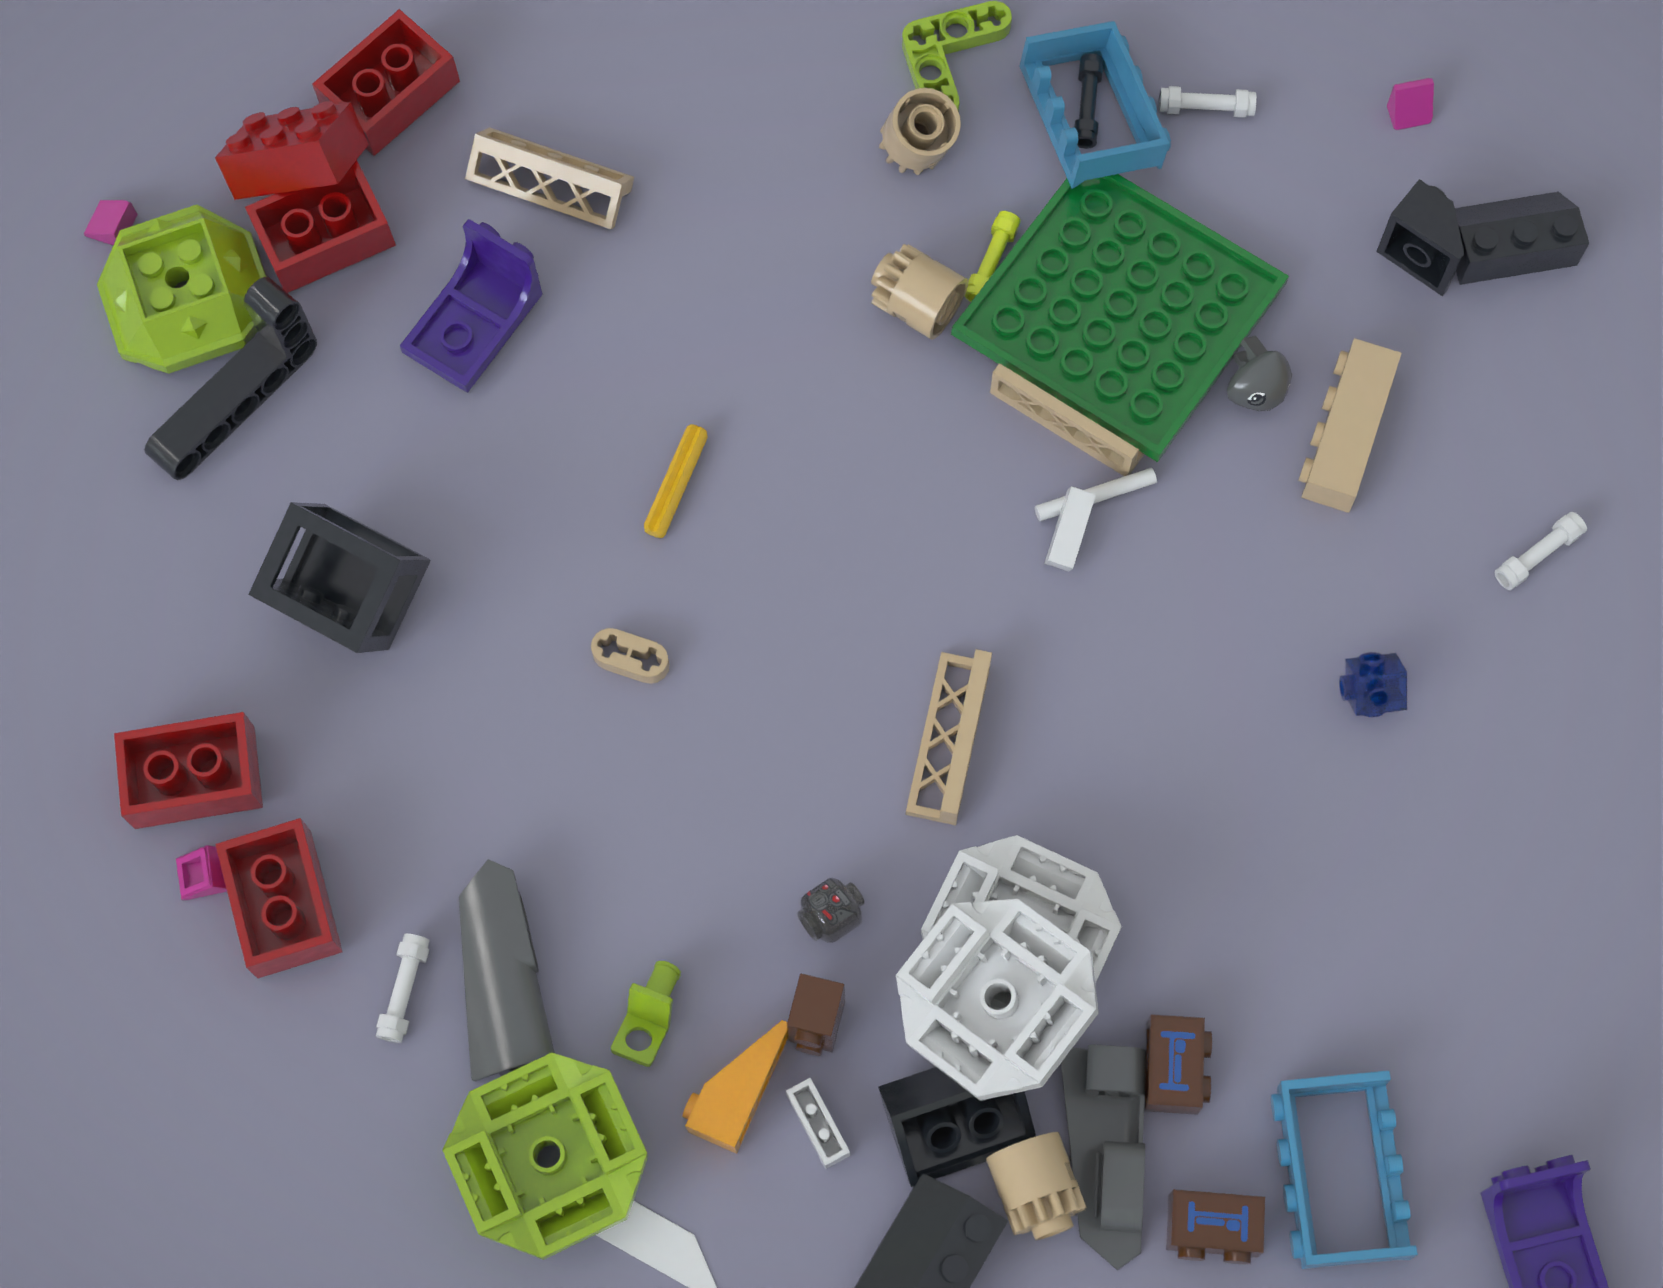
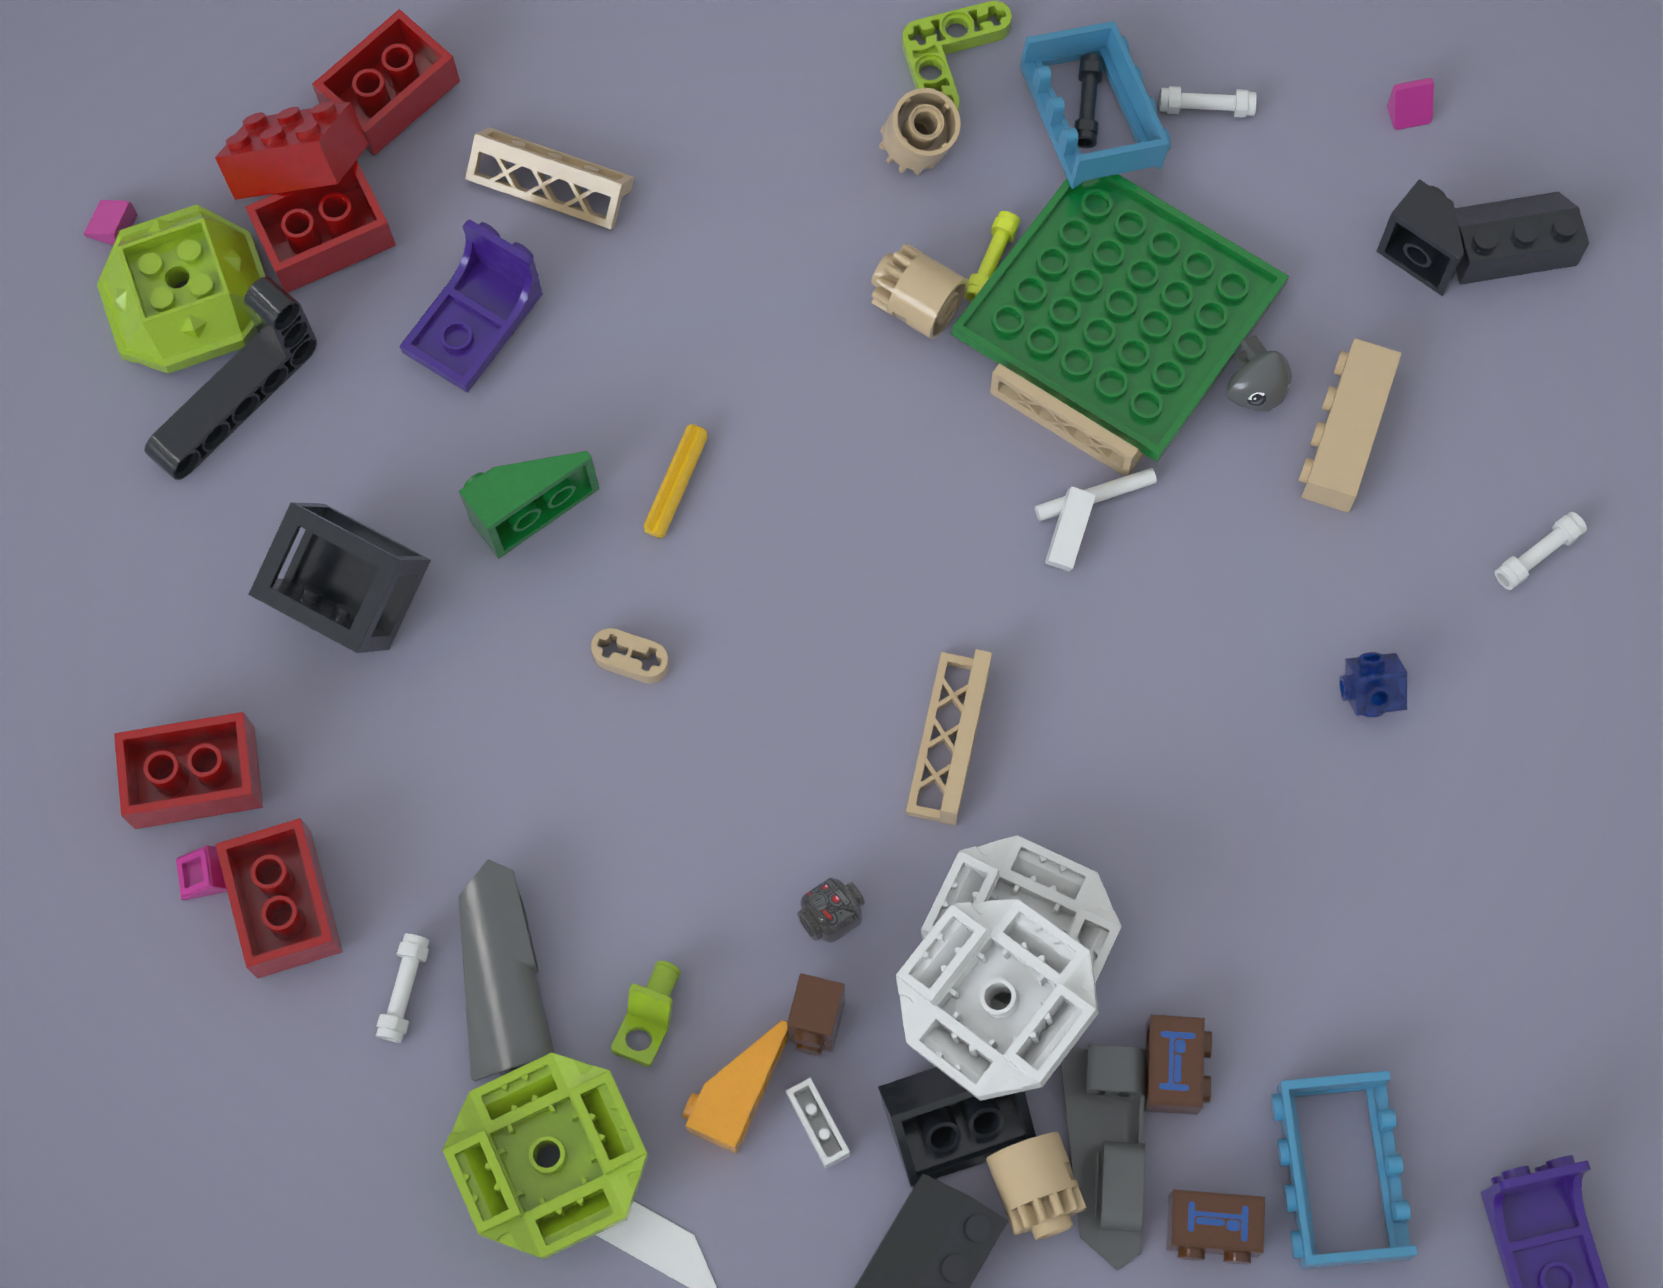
none -> green slope [459,451,600,559]

